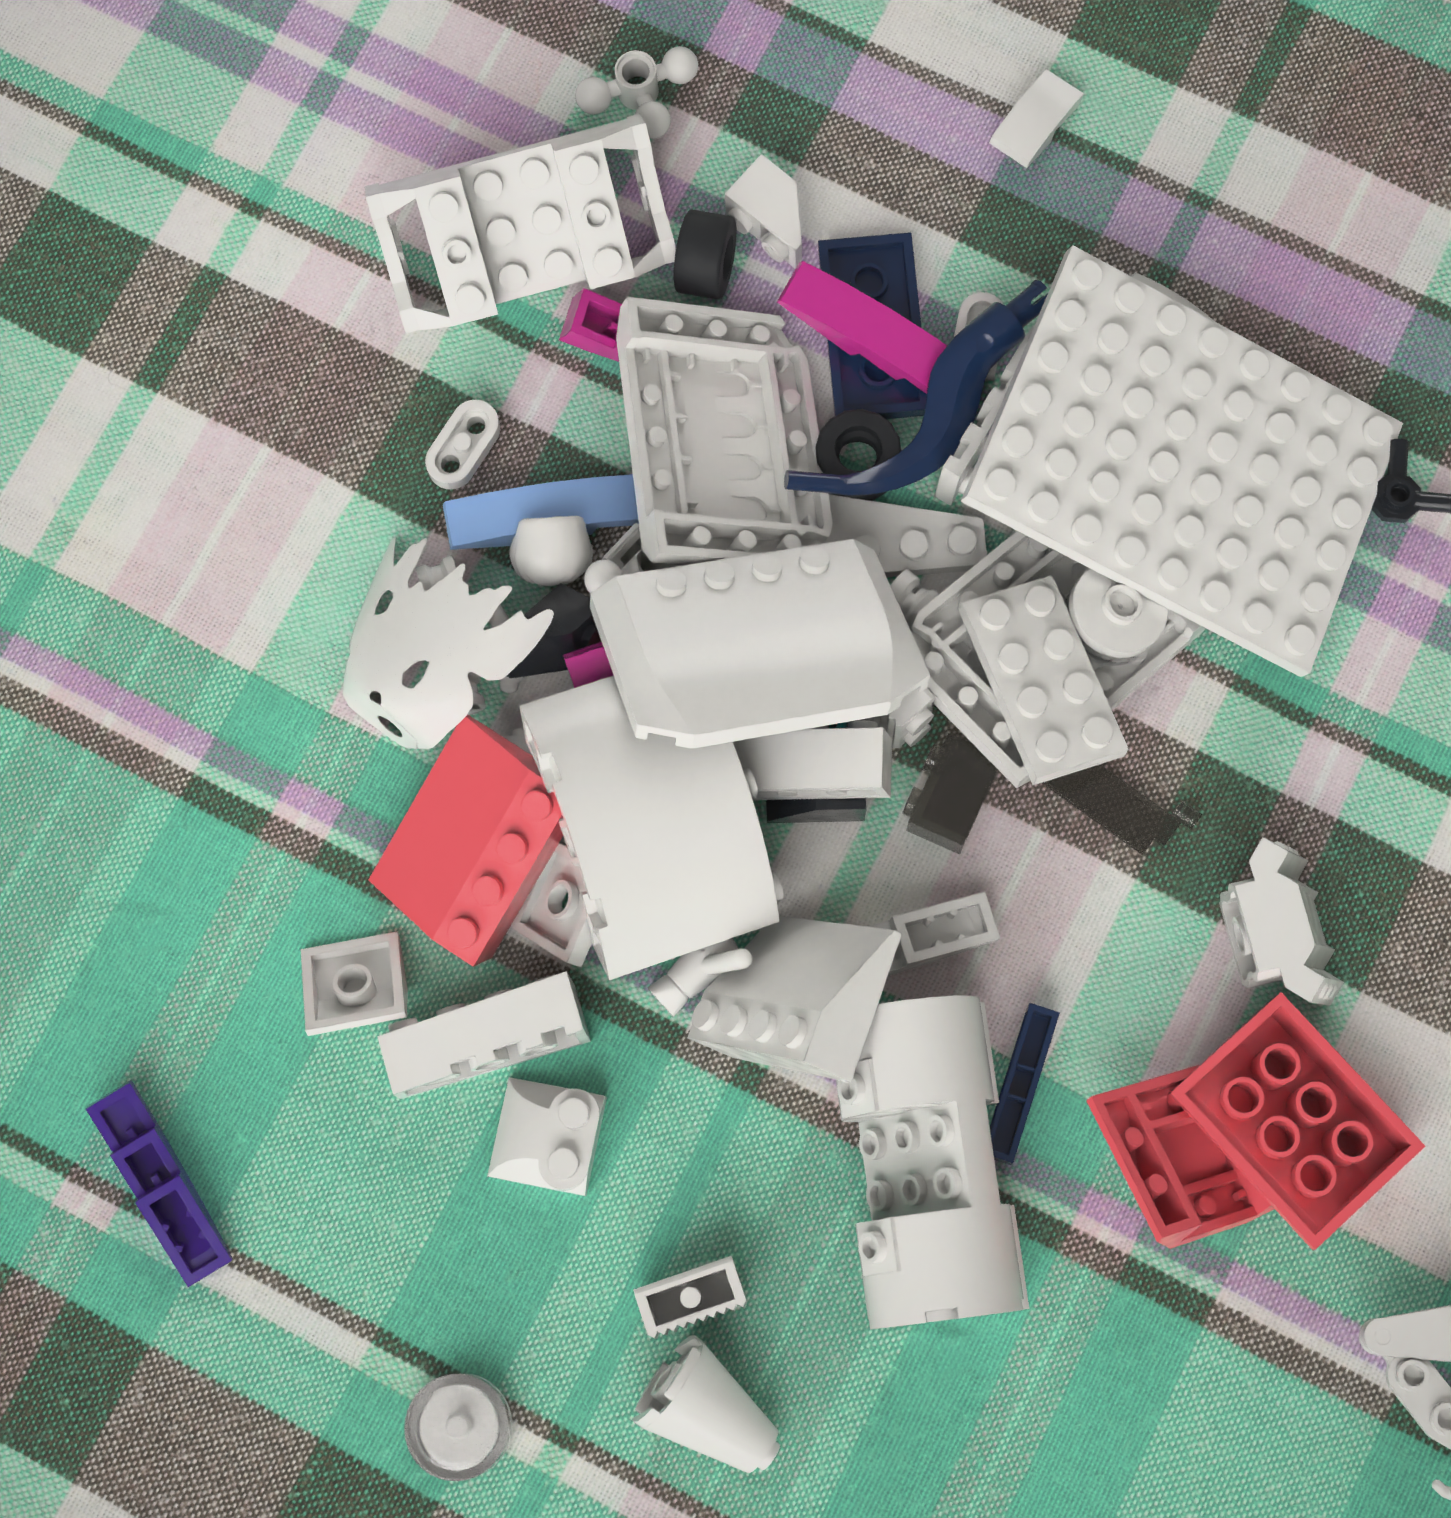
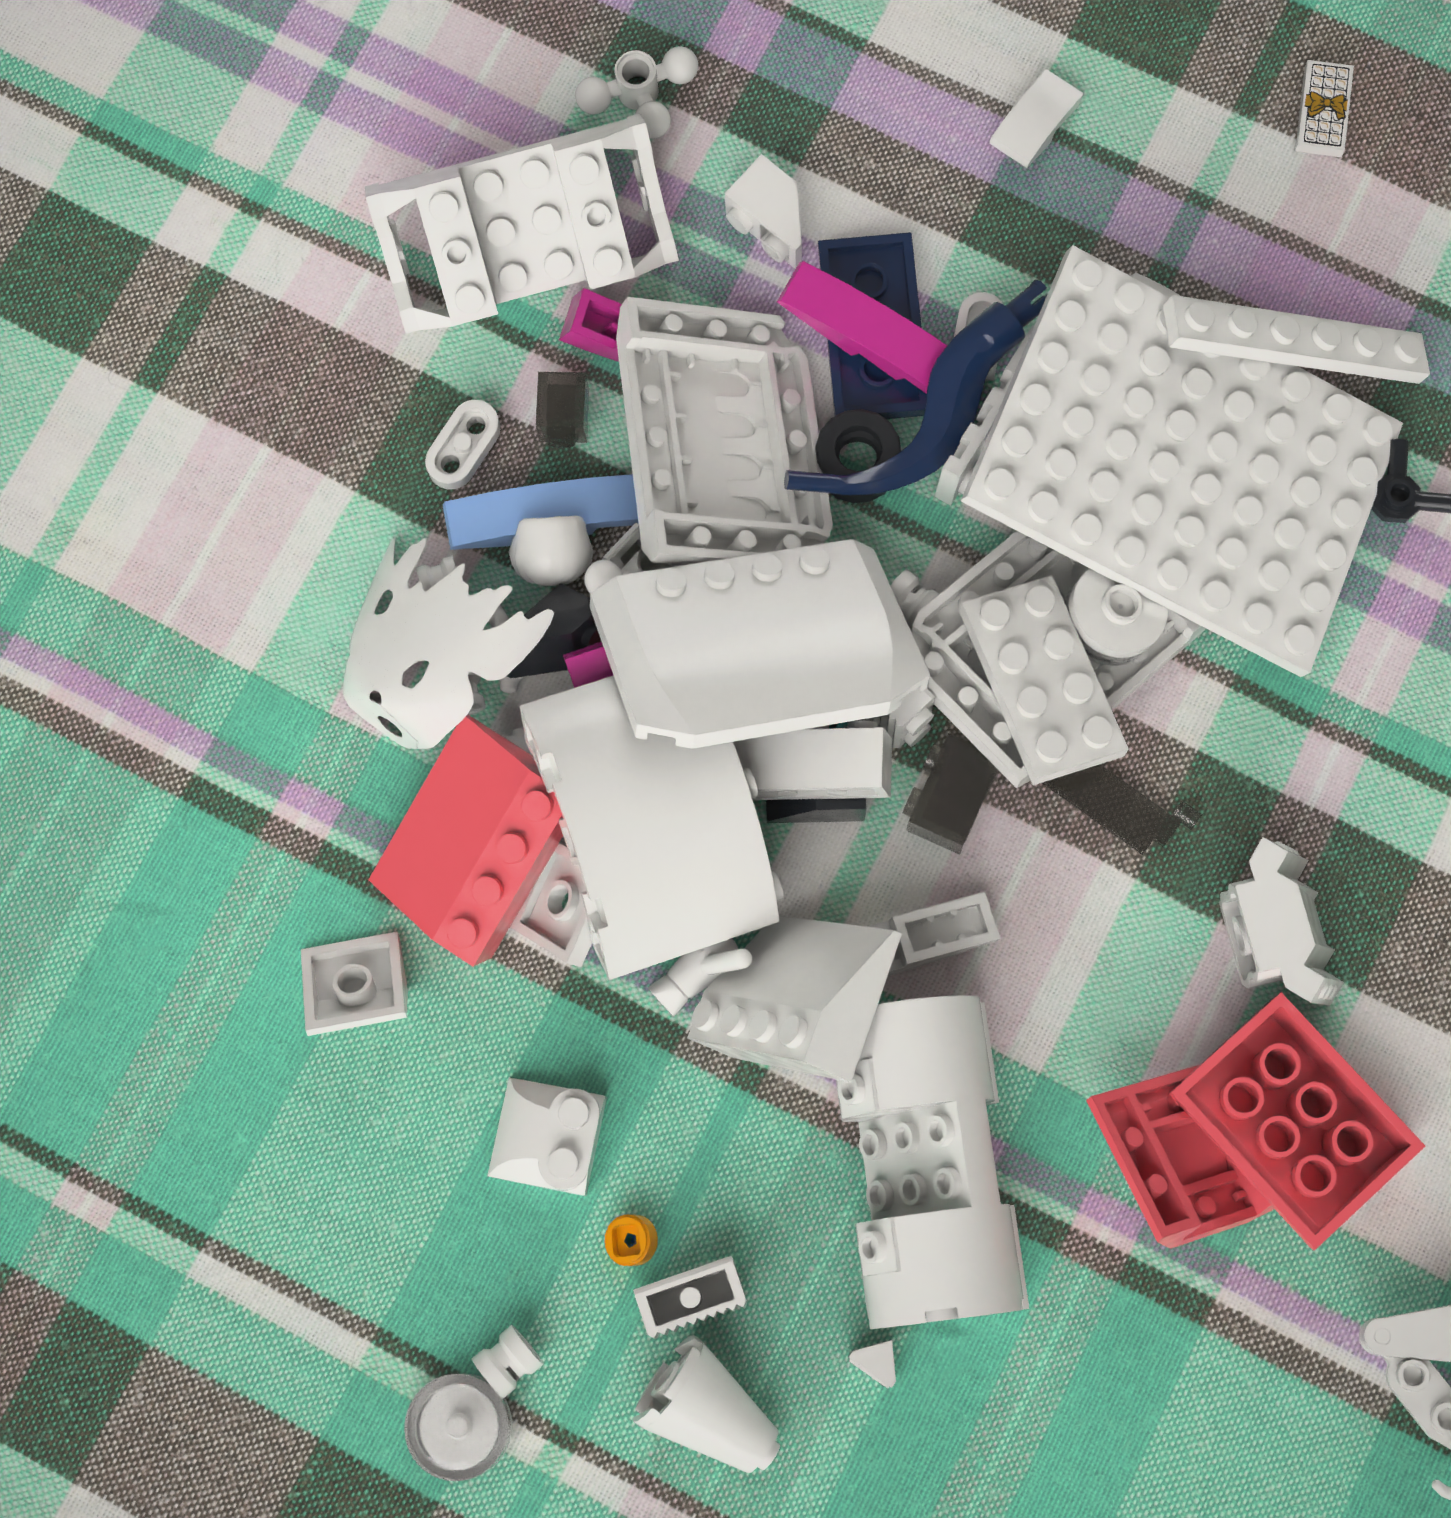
dark purple slope [86,1080,233,1287] -> none
white wedge [377,971,591,1099] -> none
black tyre [673,209,737,300] -> none
white wing [824,494,987,578] -> none
dark blue piece [989,1003,1060,1165] -> none
none -> white wheel [472,1325,544,1398]
none -> clear smoke brick [536,372,589,448]
none -> light orange tile [605,1214,658,1266]
none -> white slope [848,1340,896,1389]
none -> white plate [1163,295,1430,384]
none -> white tile [1295,60,1354,157]

